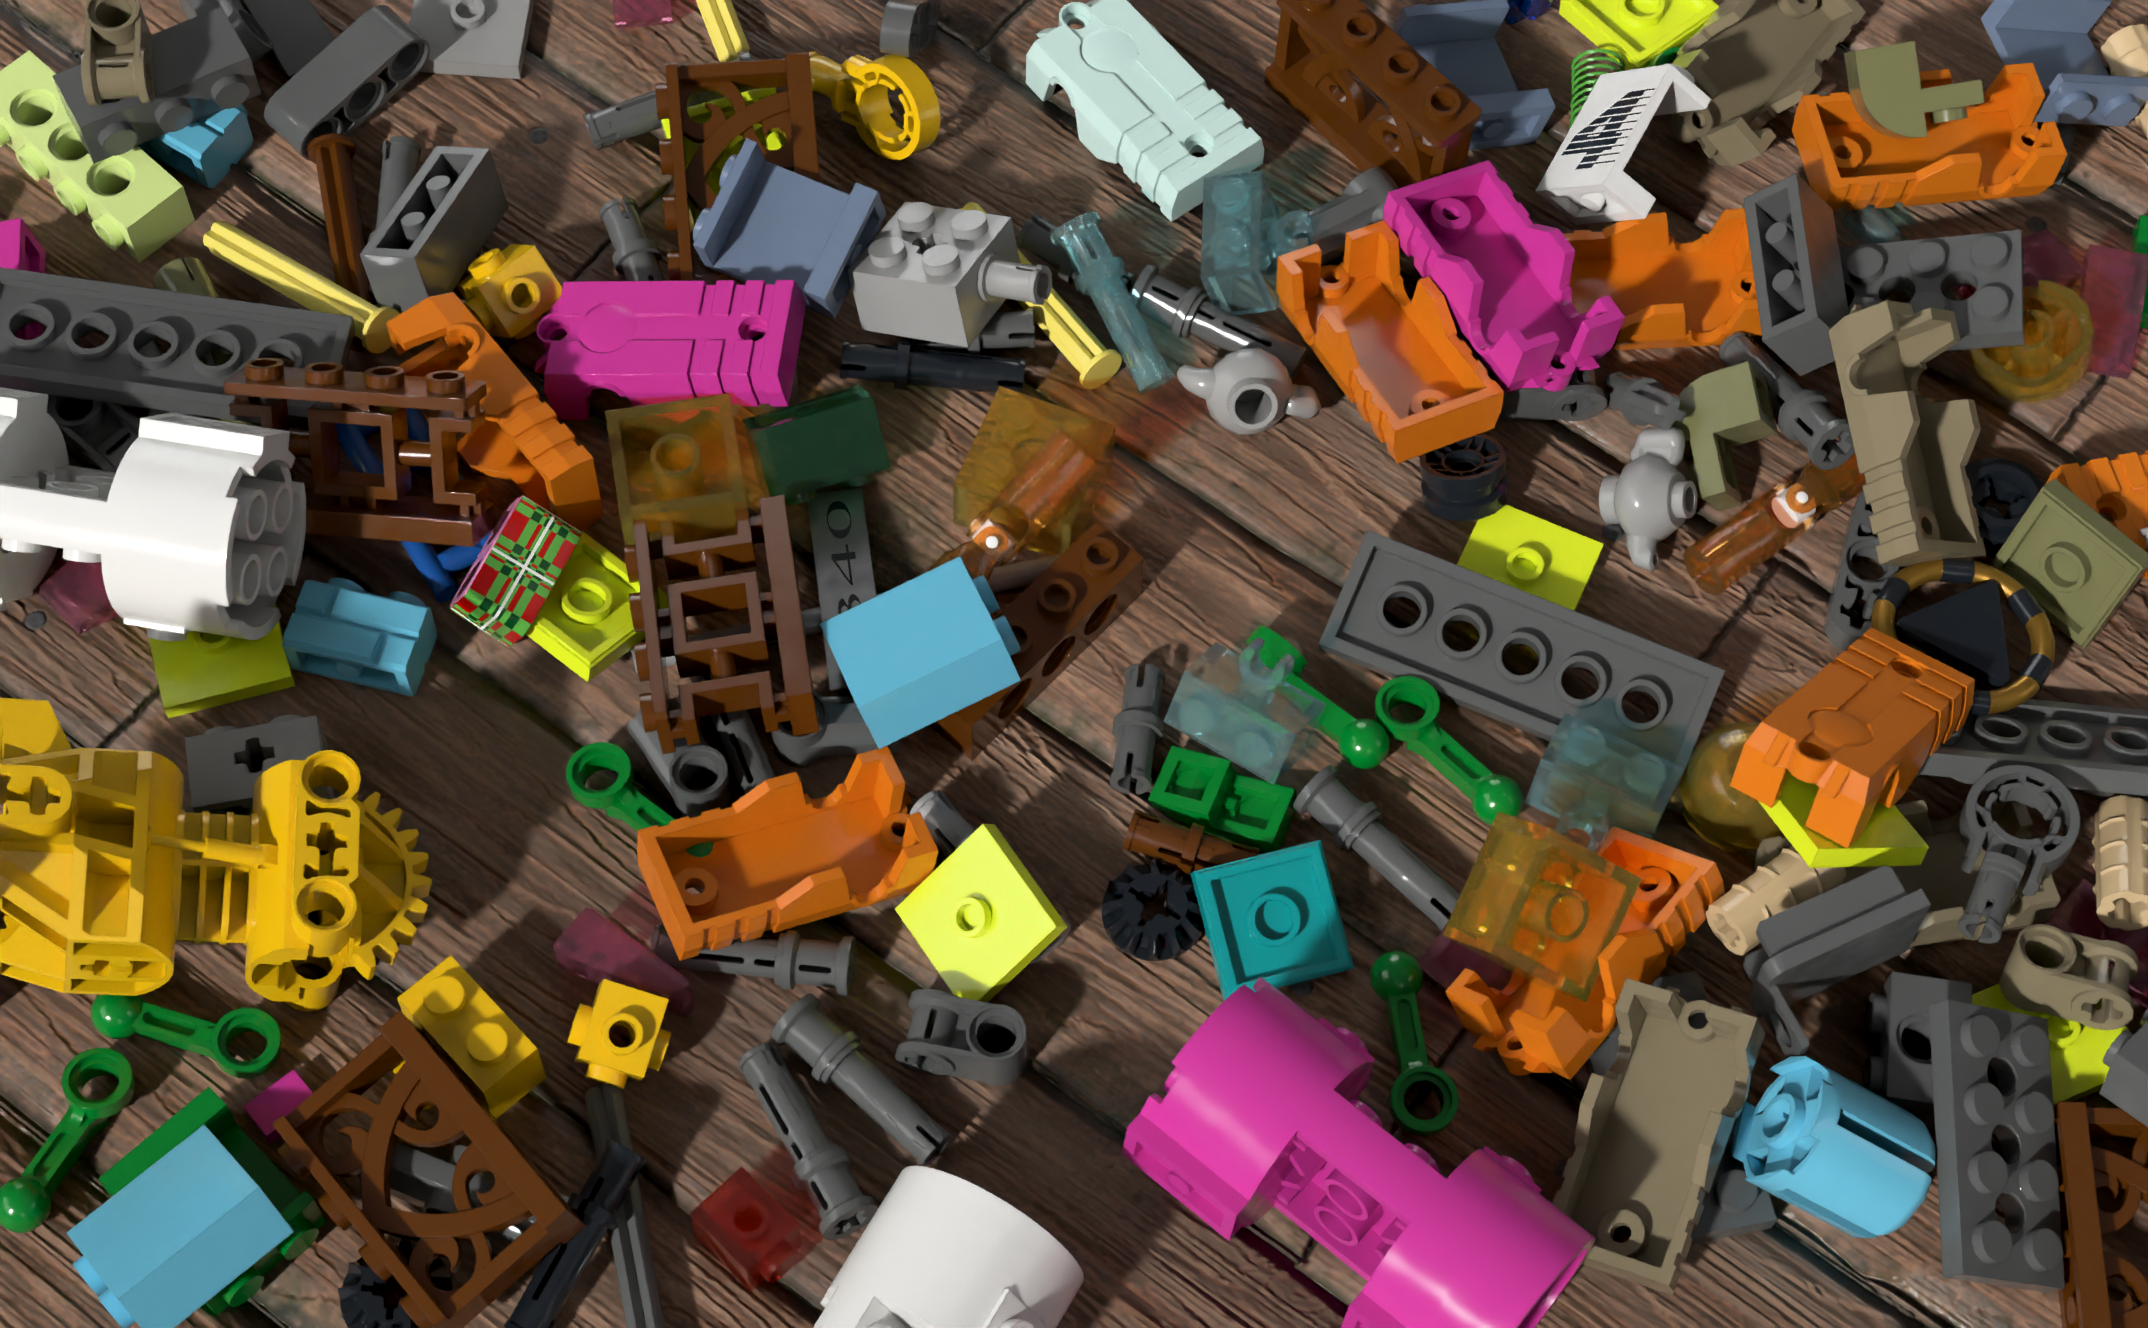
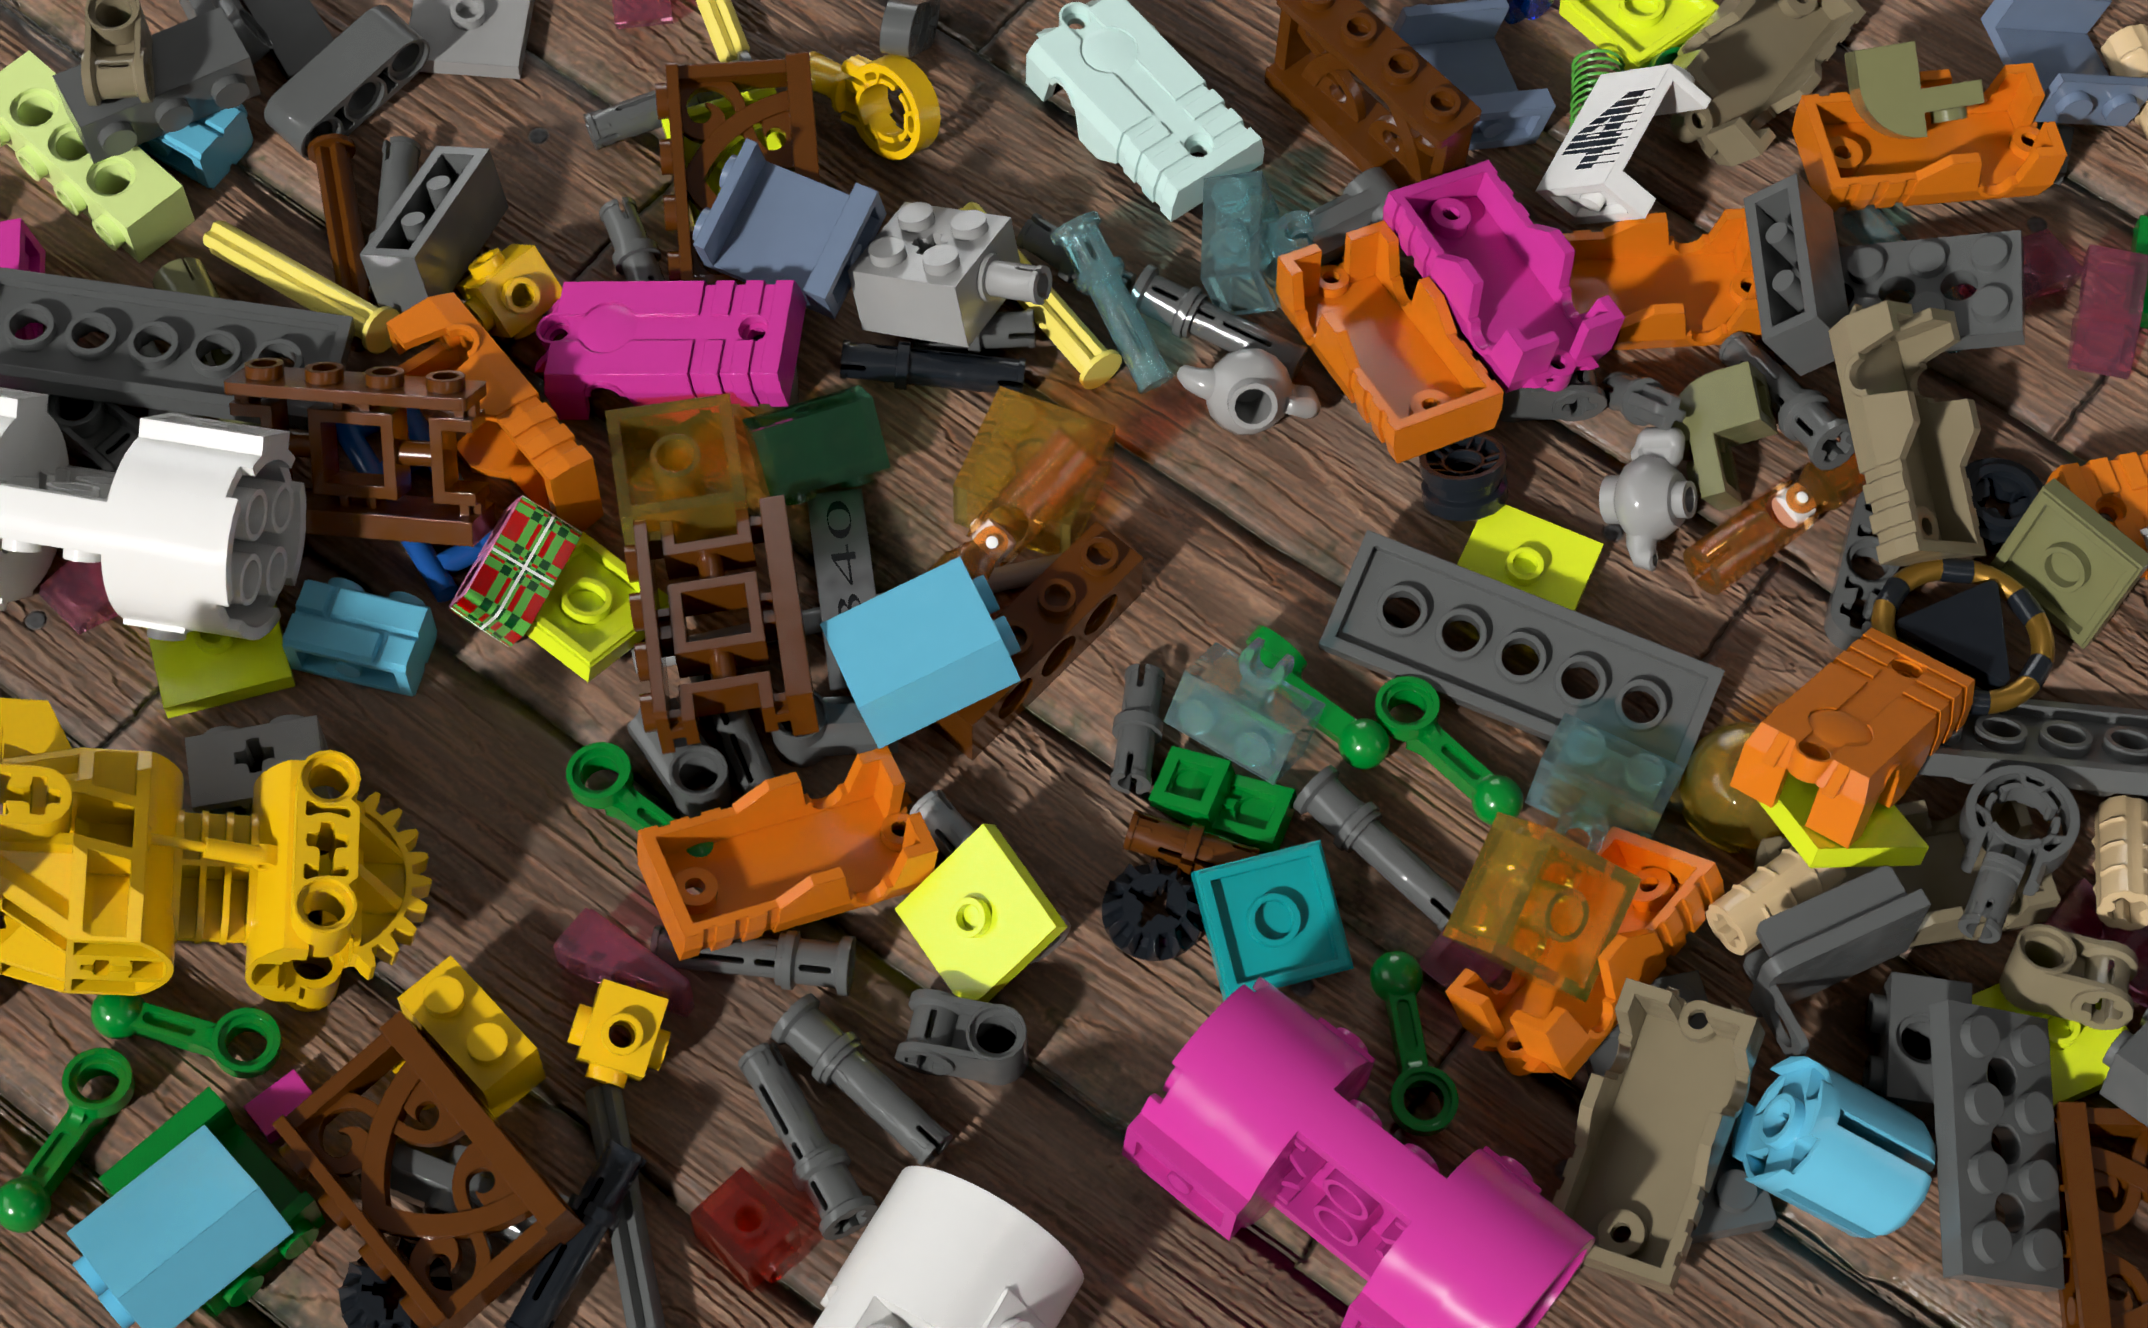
clear yellow cylinder [1969,280,2095,404] -> none

